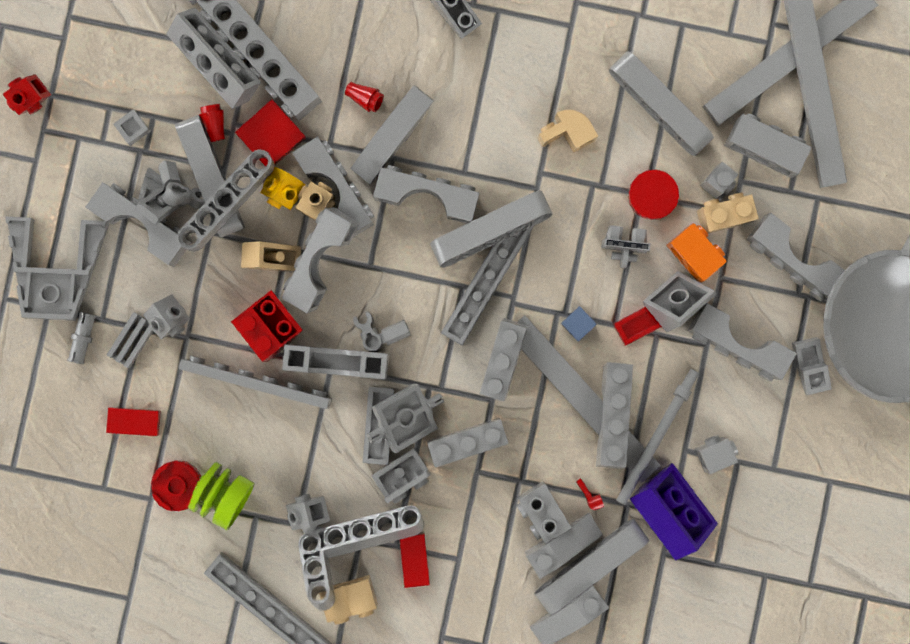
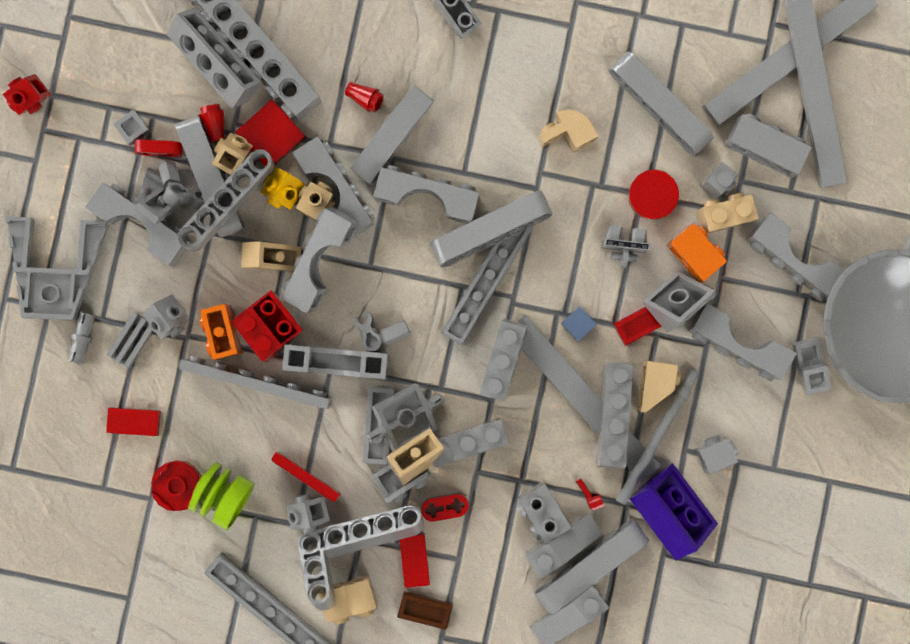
none -> red beam [134,140,183,157]
none -> orange brick [199,304,243,360]
none -> tan brick [212,133,253,175]
none -> red tile [271,452,341,502]
none -> tan slope [387,428,445,486]
none -> reddish brown tile [397,591,453,630]
none -> red beam [421,493,469,522]
none -> tan slope [637,361,681,412]

